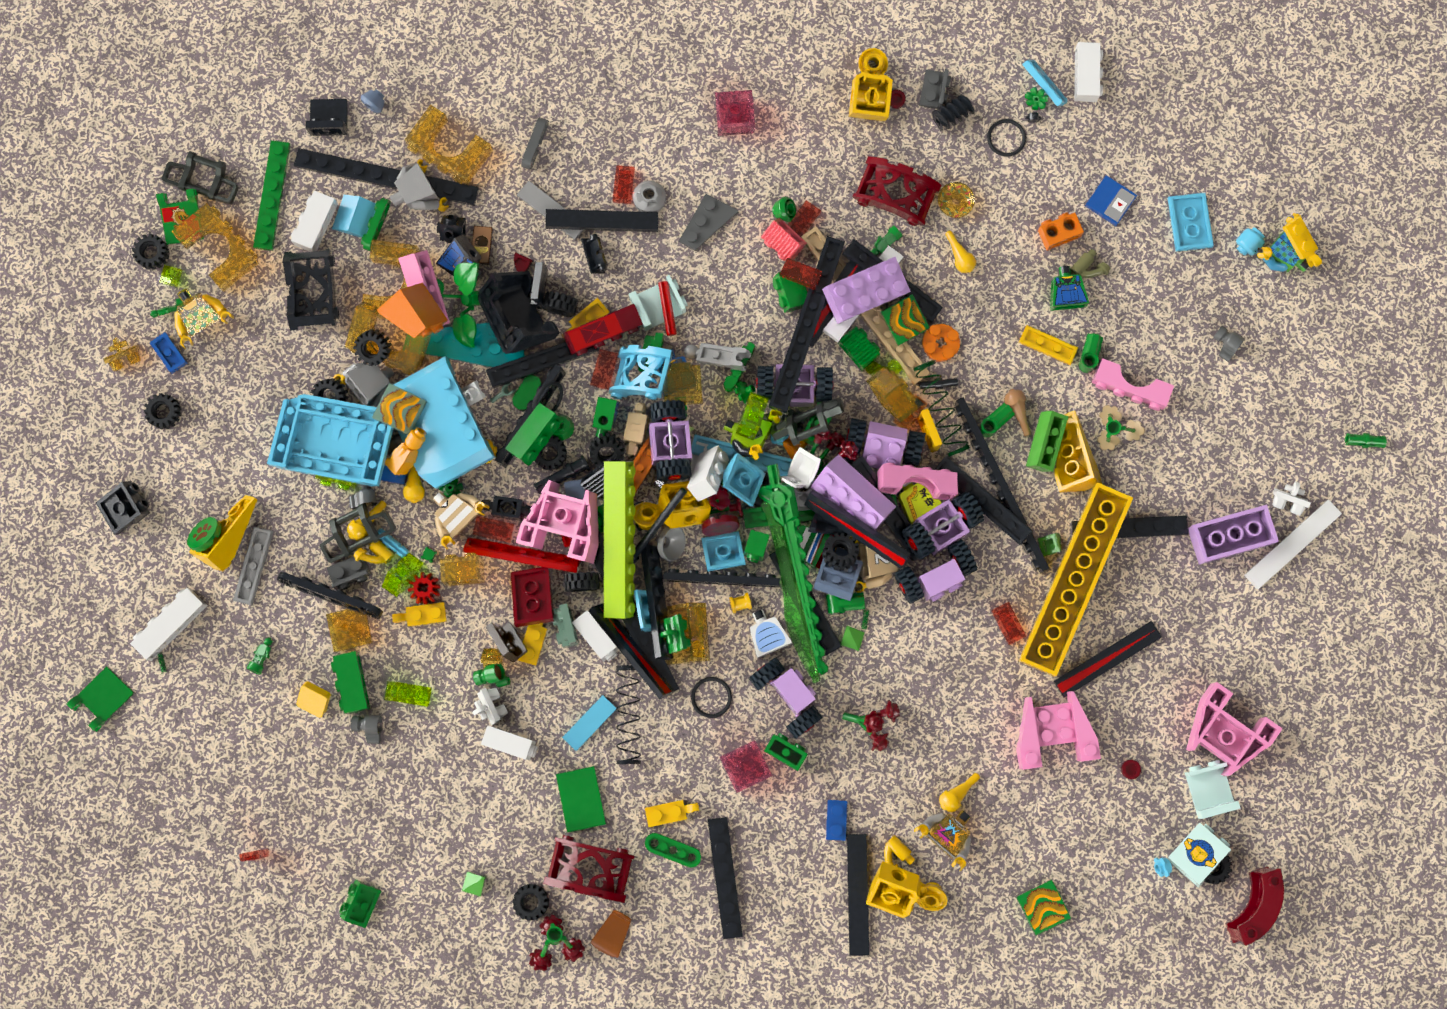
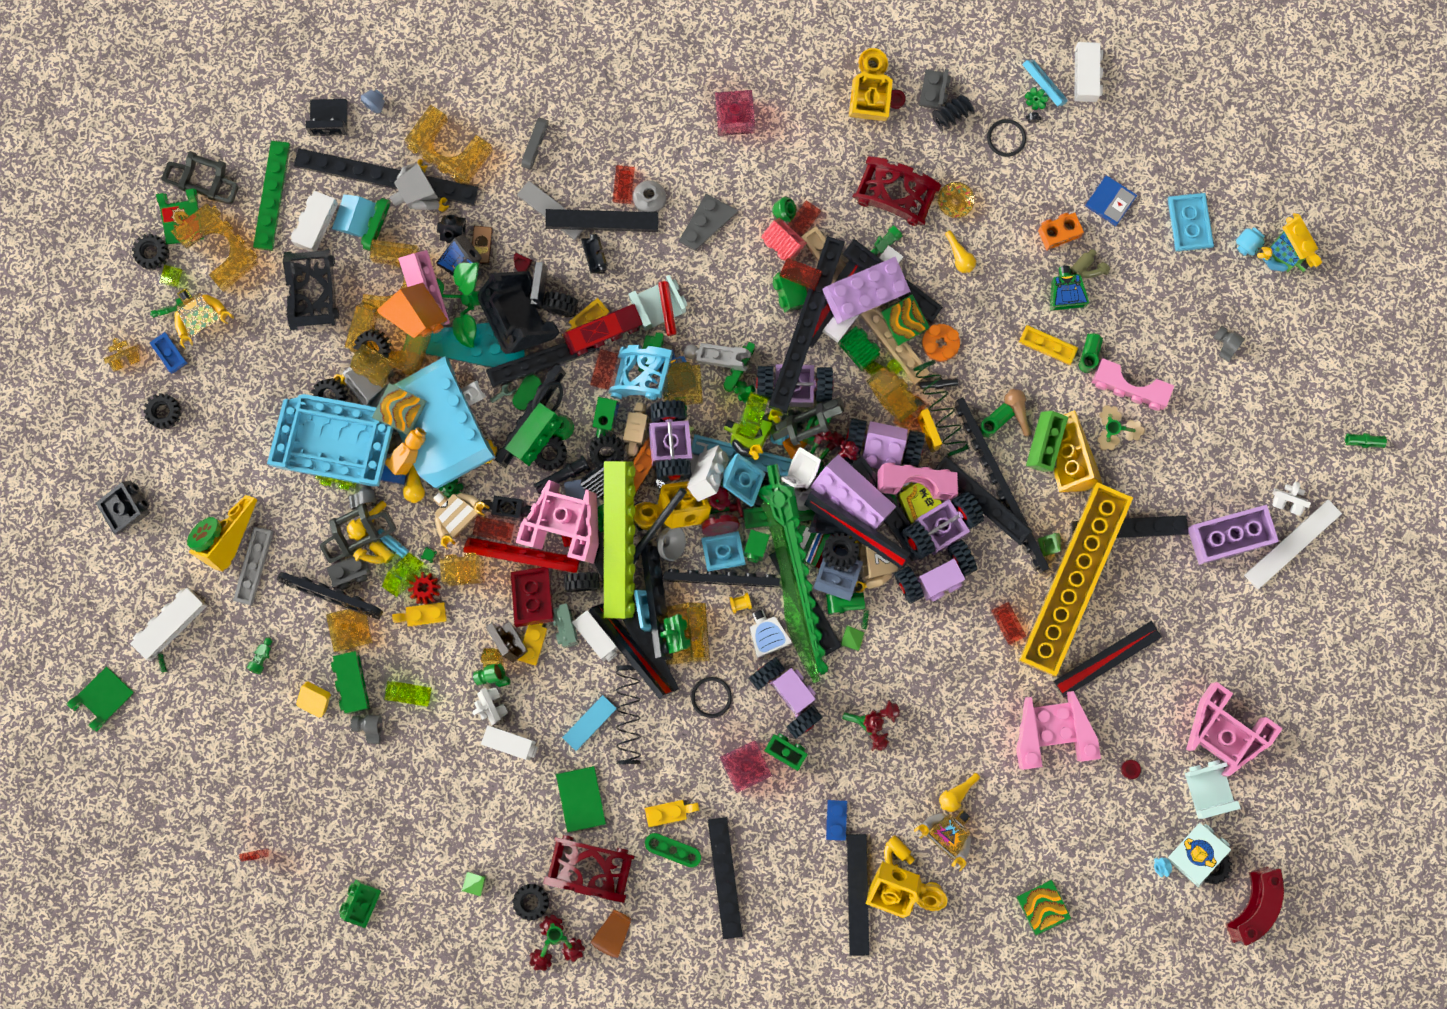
none -> clear yellow bracket [350,344,395,388]

